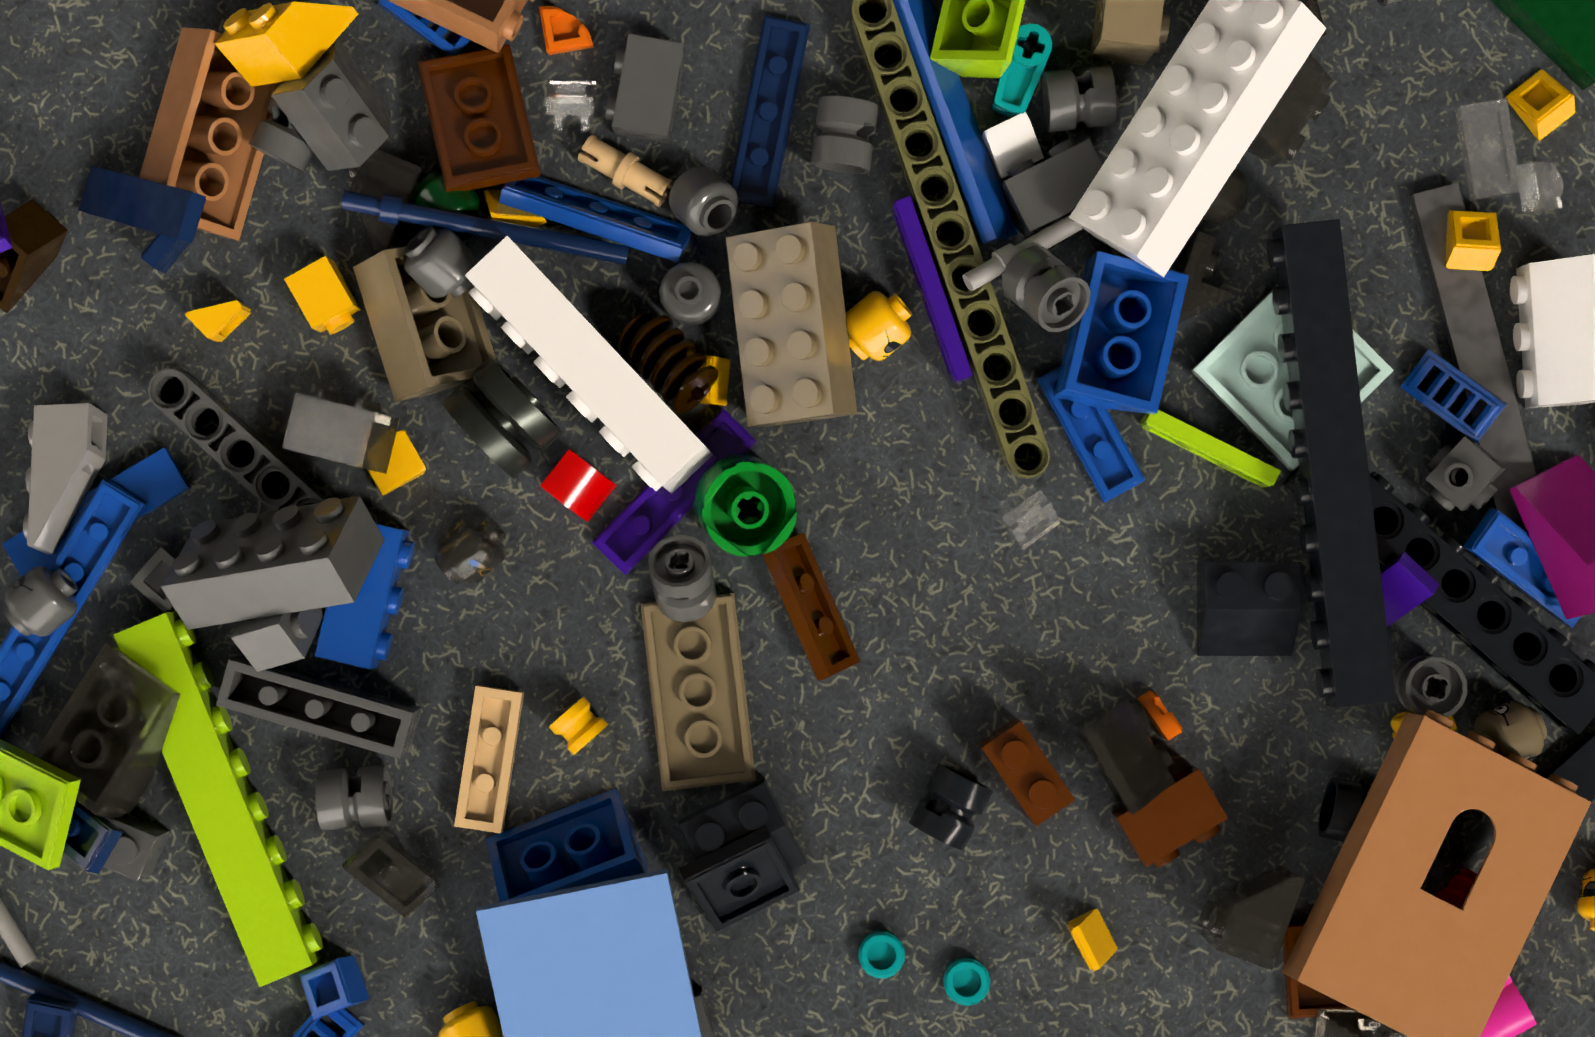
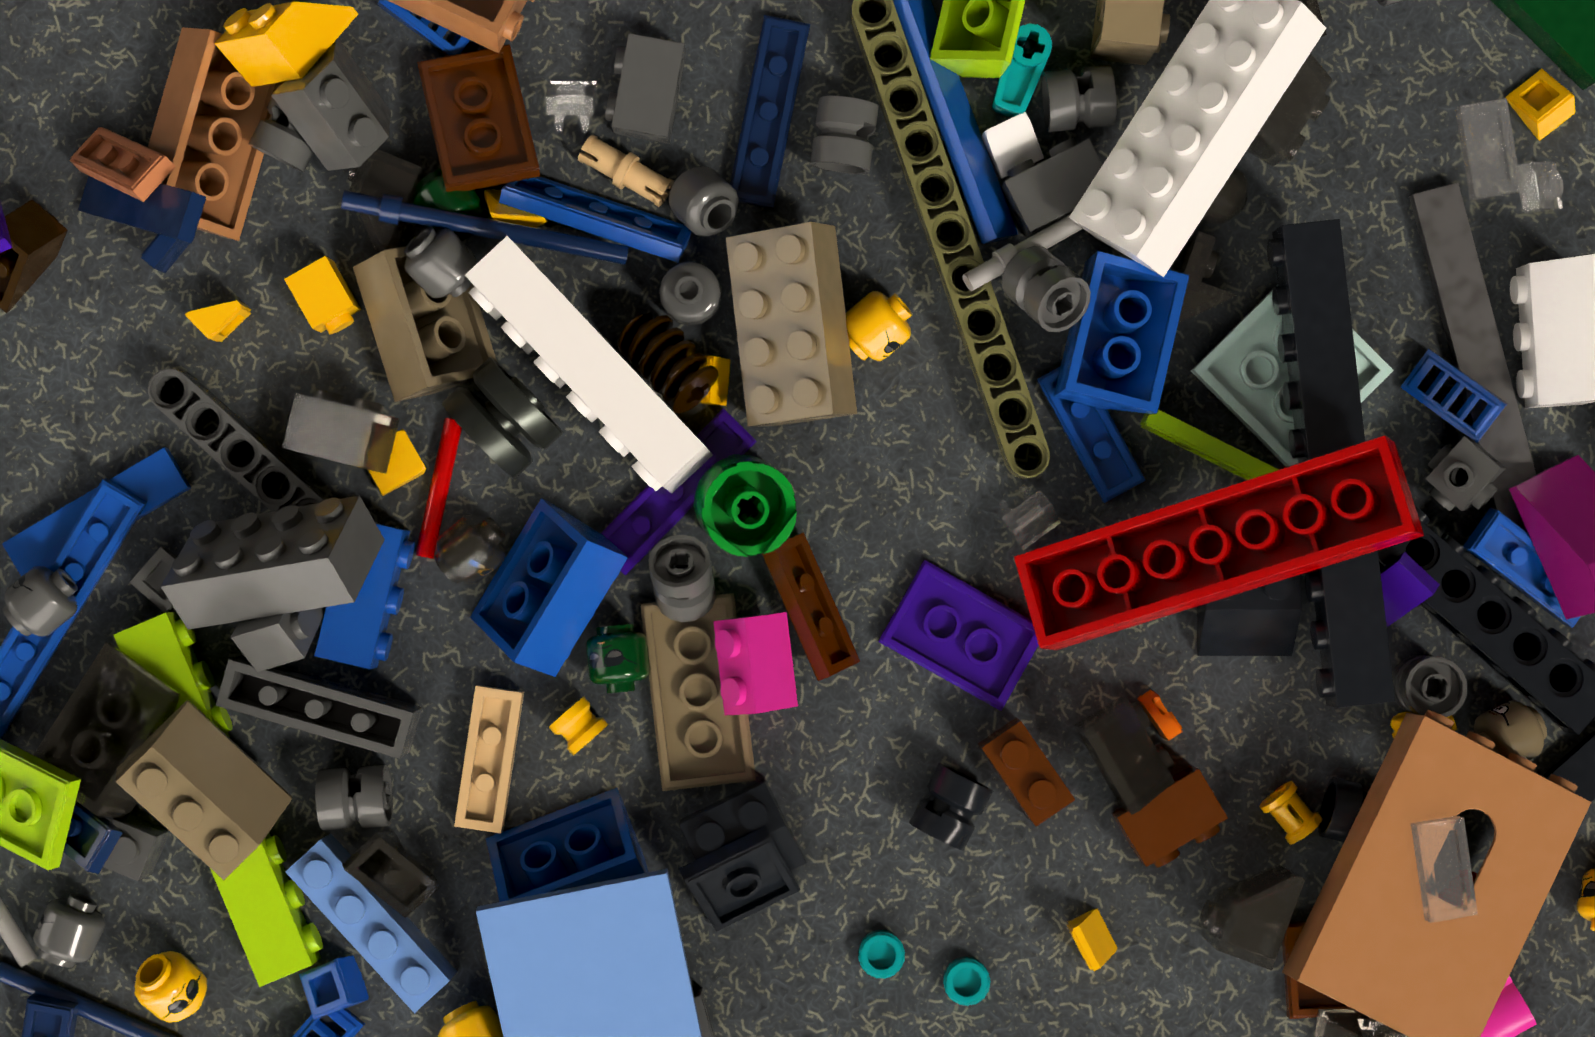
light grey slope [23,403,108,554] -> none
orange tile [539,6,594,55] -> none
red brick [540,449,617,522] -> none
dark purple tile [892,196,973,384] -> none
yellow slope [1445,210,1501,271] -> none
none -> dark grey head [33,893,106,968]
none -> nougat tile [69,127,176,202]
none -> dark tan slope [116,700,293,880]
none -> yellow head [134,951,207,1023]
none -> medium blue brick [285,833,457,1013]
none -> red bar [415,418,462,559]
none -> blue slope [470,498,628,677]
none -> dark green head [586,624,650,694]
none -> dark pink brick [713,612,798,715]
none -> dark purple tile [878,560,1038,711]
none -> red brick [1014,435,1424,650]
none -> yellow bush [1259,781,1323,844]
none -> clear tile [1411,816,1478,923]

